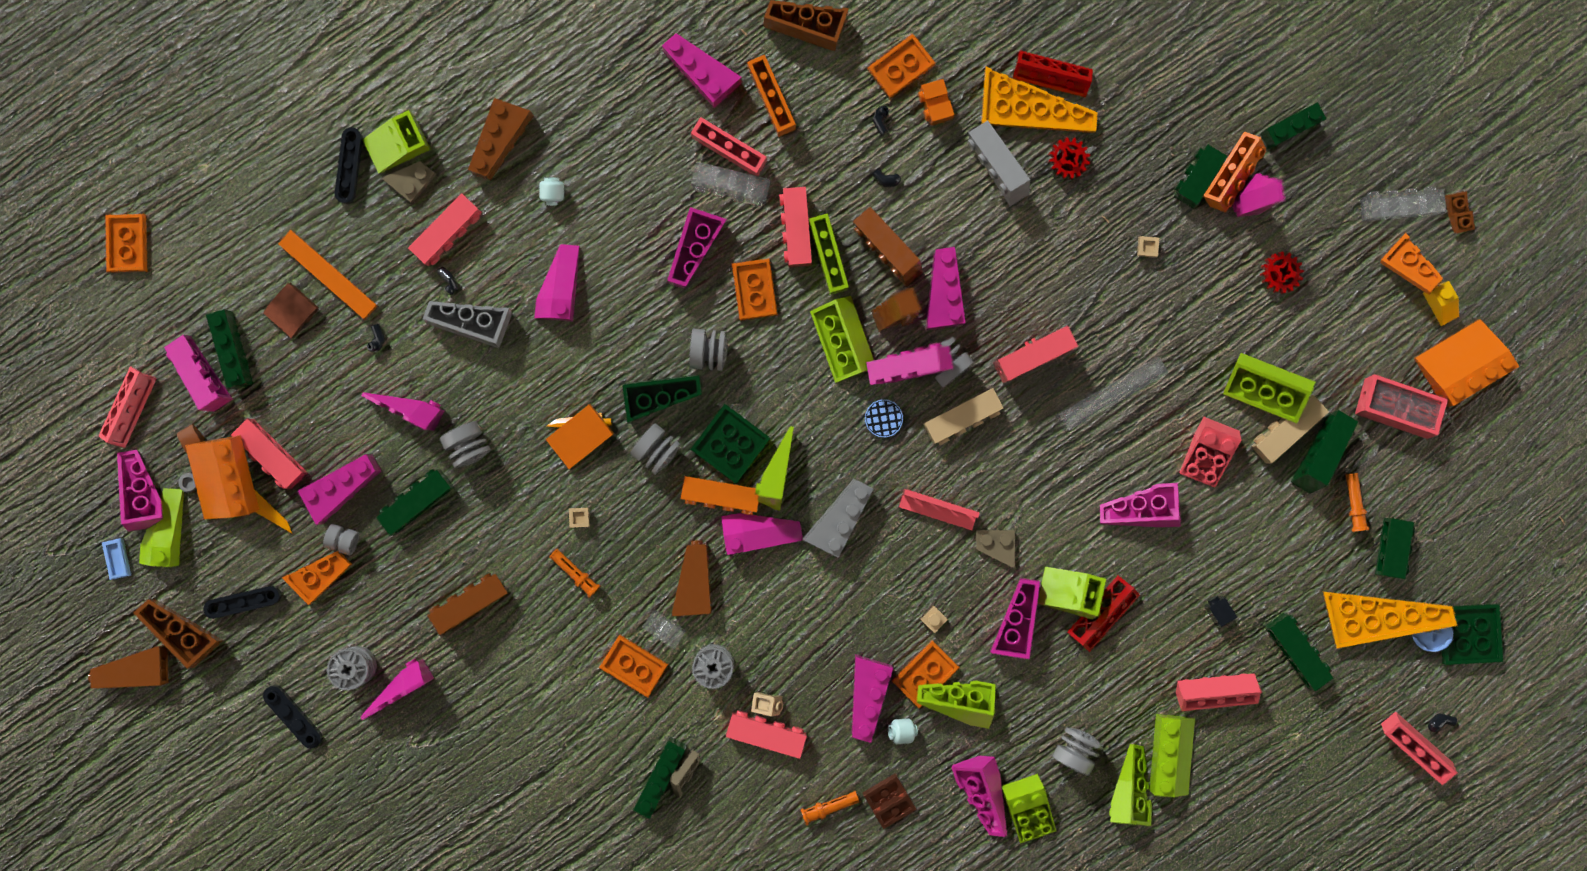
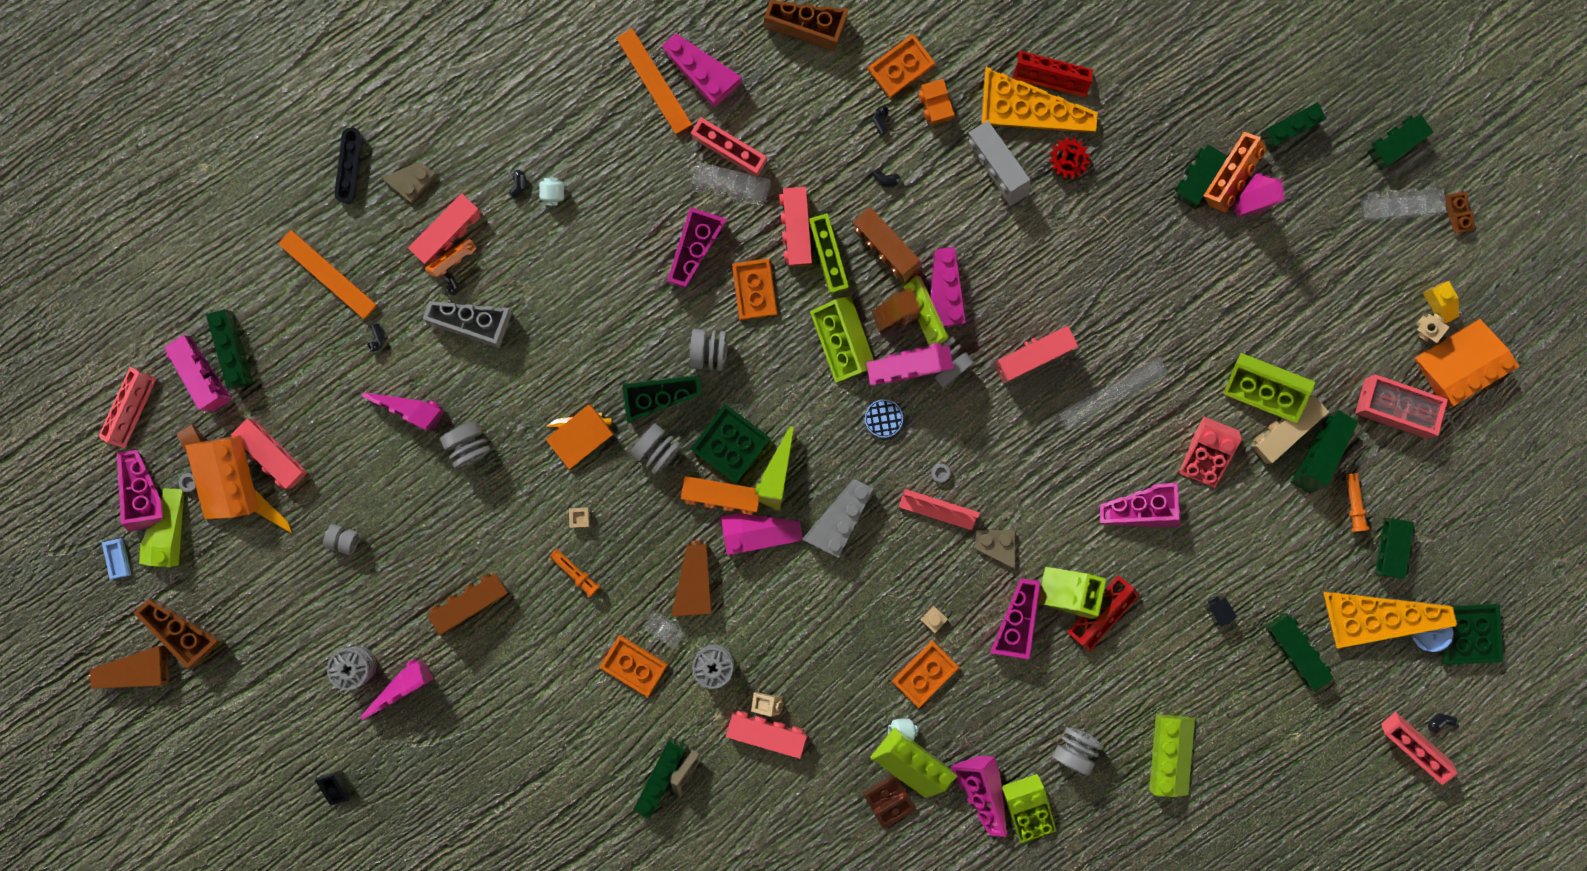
orange tile [105,214,147,273] -> none
black plate [203,586,282,619] -> none
copper slope [263,282,319,338] -> none
black plate [263,685,323,749] -> none
orange wing [282,551,352,605] -> none
dark pink wedge [298,454,381,525] -> none
lime slope [362,110,431,174] -> none
dark green brick [376,469,455,536] -> none
dark orange wedge [468,98,534,181] -> none
dark pink wedge [535,244,580,322] -> none
orange brick [747,54,796,137] -> none
orange pin [800,791,860,826] -> none
dark pink wedge [851,654,893,743] -> none
lime wedge [917,681,996,729] -> none
tan brick [923,388,1003,445] -> none
lime wedge [1109,744,1152,826] -> none
tan plate [1137,236,1159,258] -> none
coral brick [1176,673,1261,711] -> none
red gear [1260,251,1304,294] -> none
orange wing [1380,233,1443,295] -> none
none -> black slope [315,771,349,806]
none -> orange hinge [425,238,477,277]
none -> black arm [508,170,527,199]
none -> orange tile [616,28,692,136]
none -> lime slope [870,727,957,798]
none -> lime plate [904,276,948,345]
none -> light grey tile [931,464,951,483]
none -> dark green brick [1367,114,1434,170]
none -> tan brick [1416,314,1449,343]

